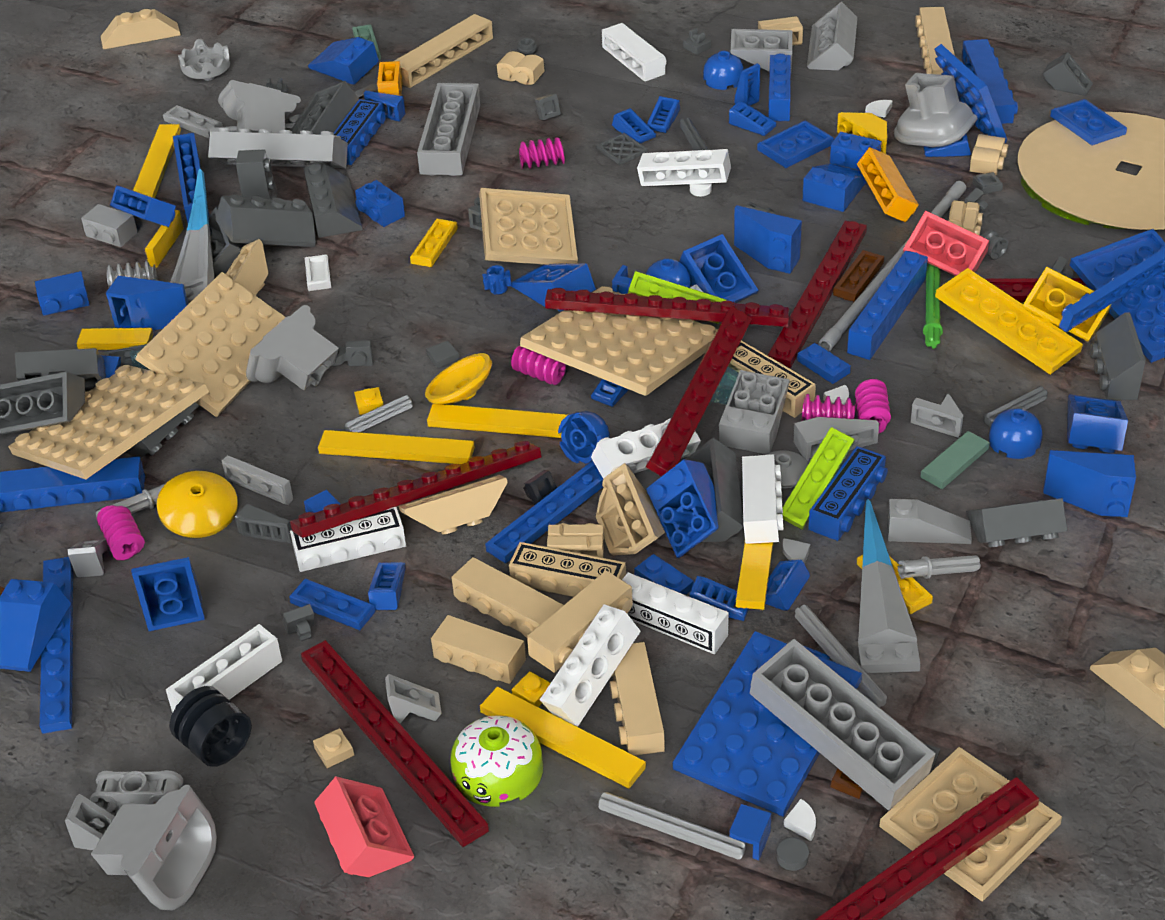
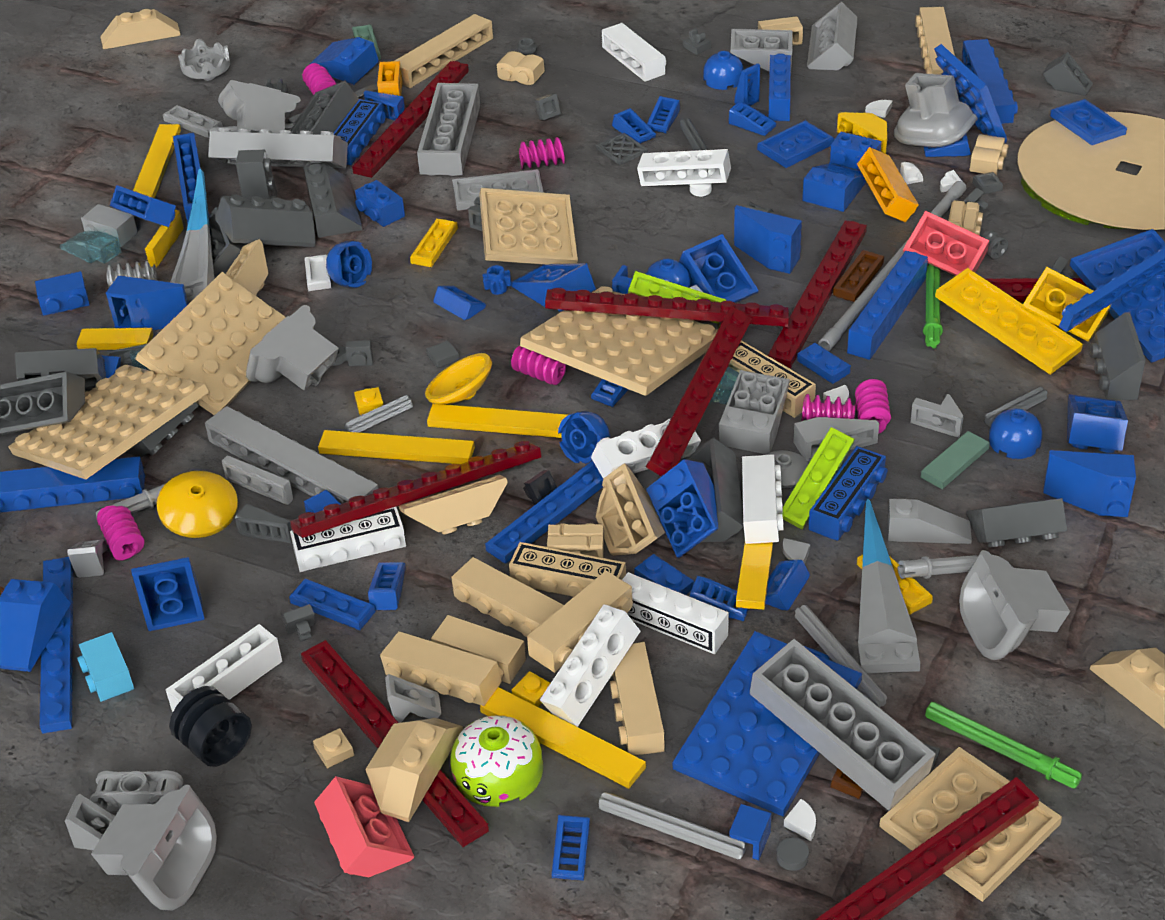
none -> clear light blue slope [60,231,121,264]
none -> medium azure brick [77,632,134,702]
none -> light grey brick [205,406,378,504]
none -> dark pink piece [302,63,337,95]
none -> blue cylinder [326,241,372,287]
none -> dark red plate [352,61,469,178]
none -> tan wedge [366,718,463,822]
none -> tan brick [380,632,502,706]
none -> blue slope [434,286,486,320]
none -> light grey tile [452,169,544,211]
none -> blue slope [551,815,590,881]
none -> white tile [900,162,923,184]
none -> bright green axle [925,702,1082,789]
none -> white tile [940,170,963,192]
none -> light grey piece [959,550,1070,660]

